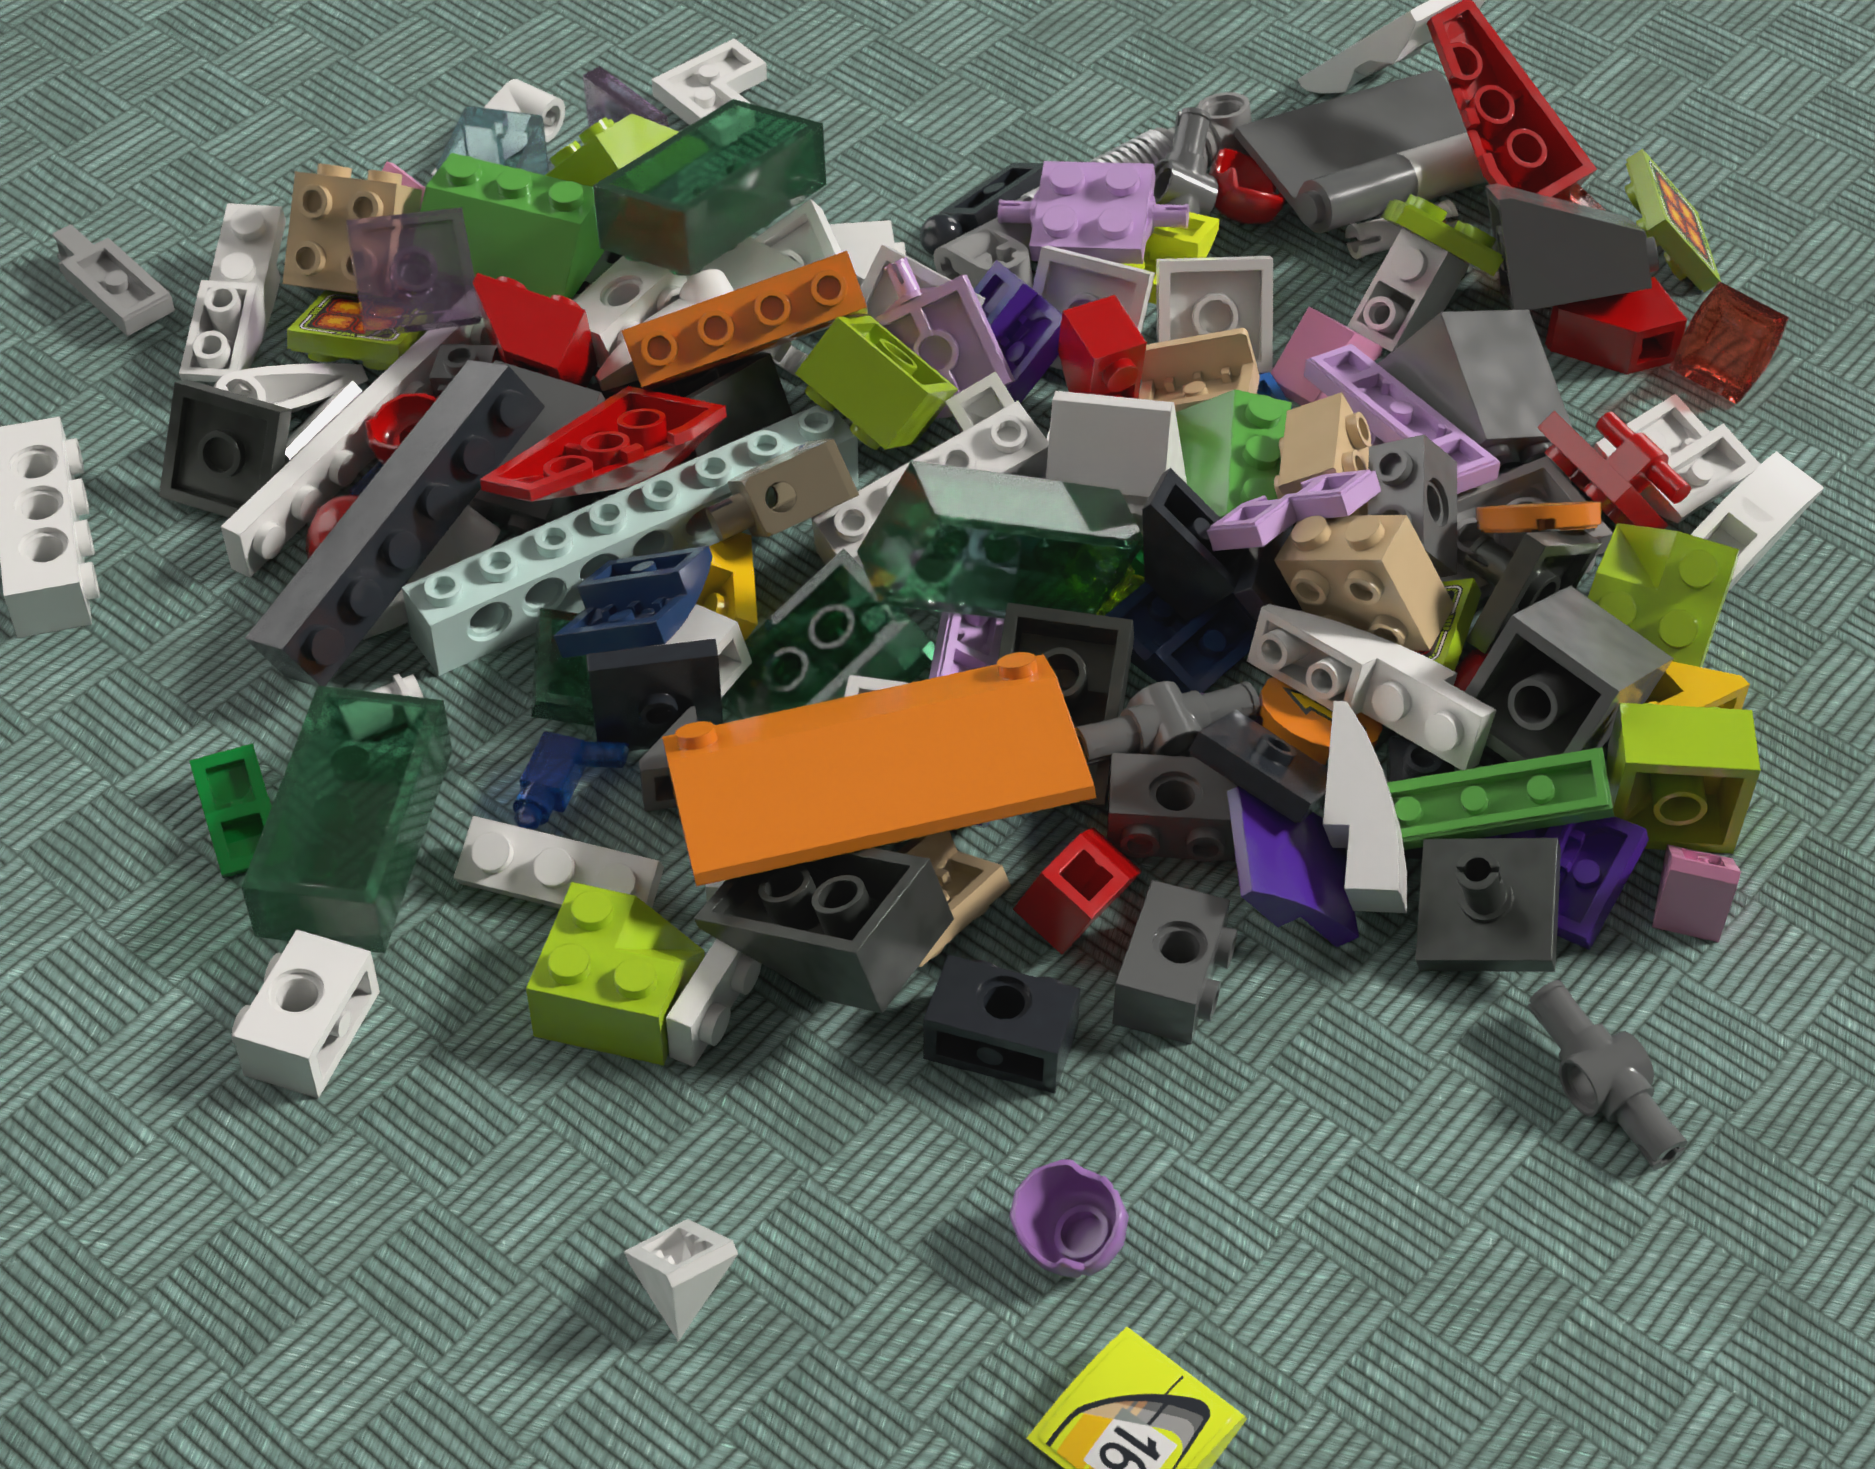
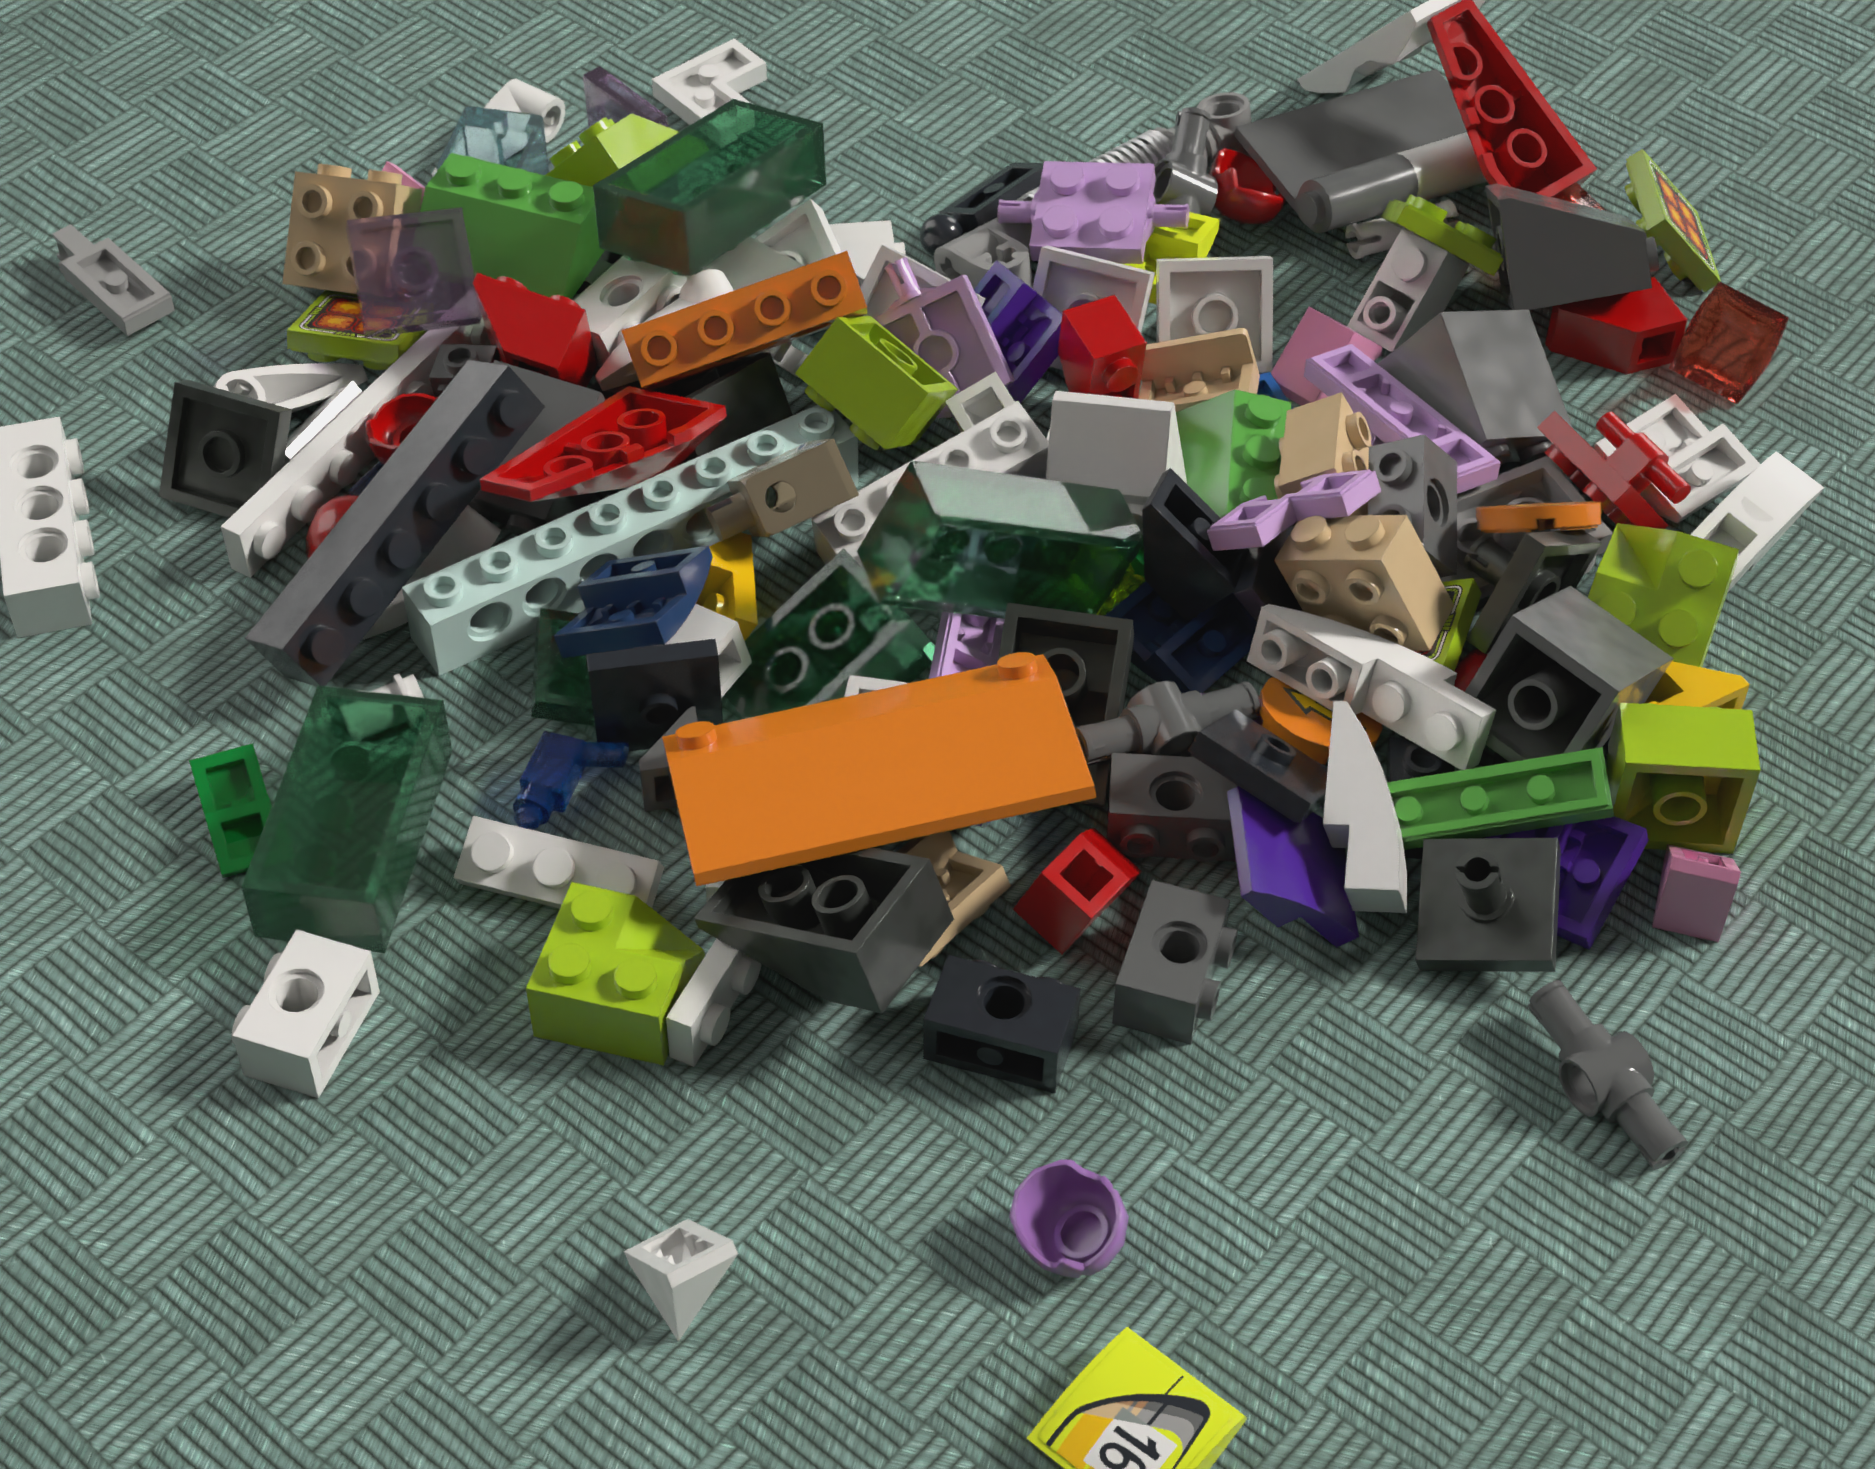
white slope [179,203,286,382] -> none

